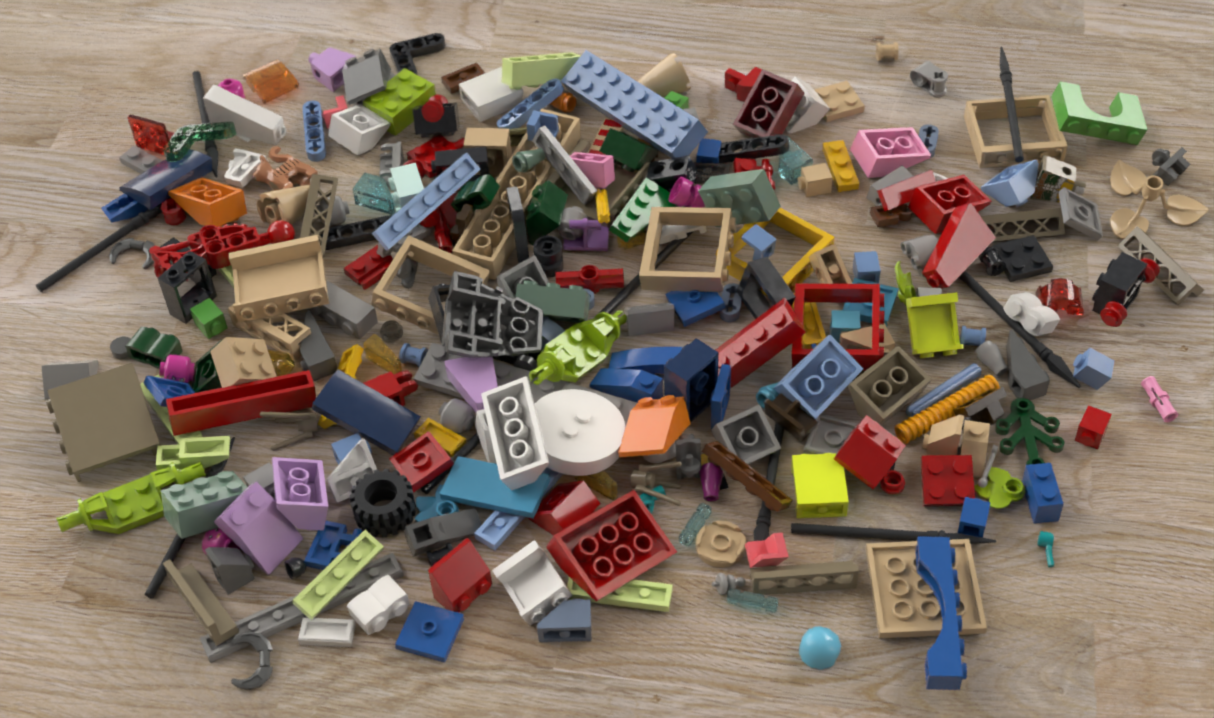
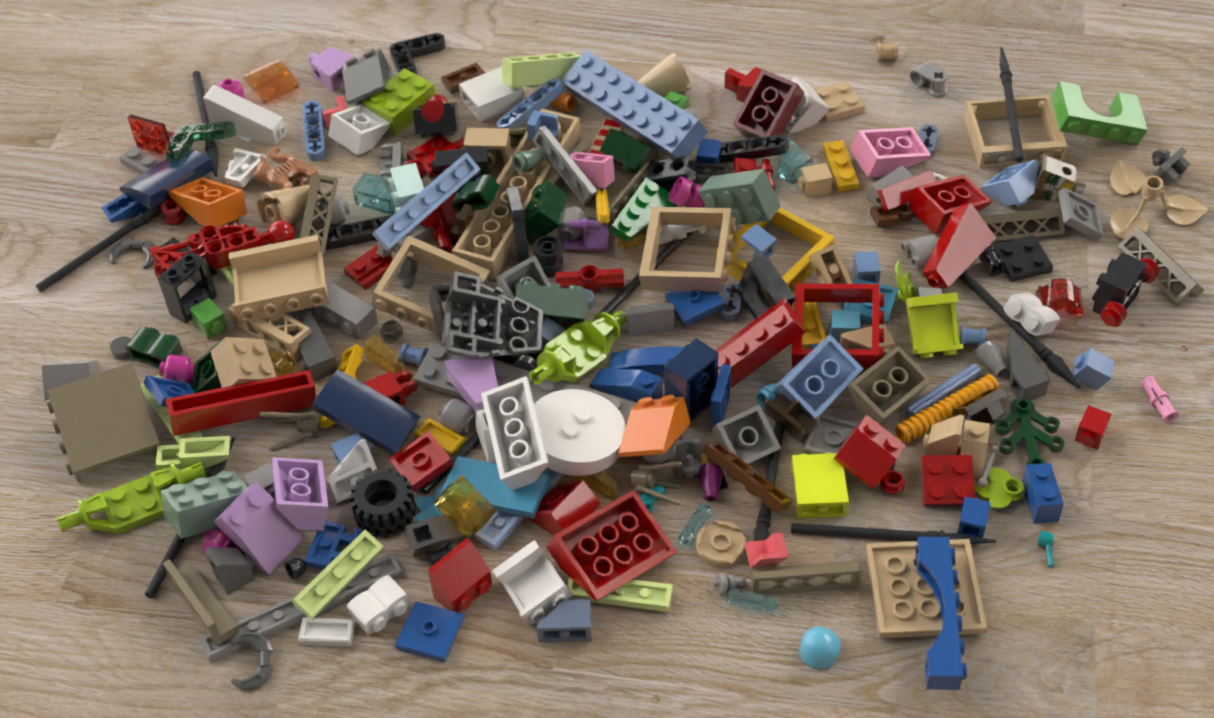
none -> clear yellow brick [433,475,497,538]

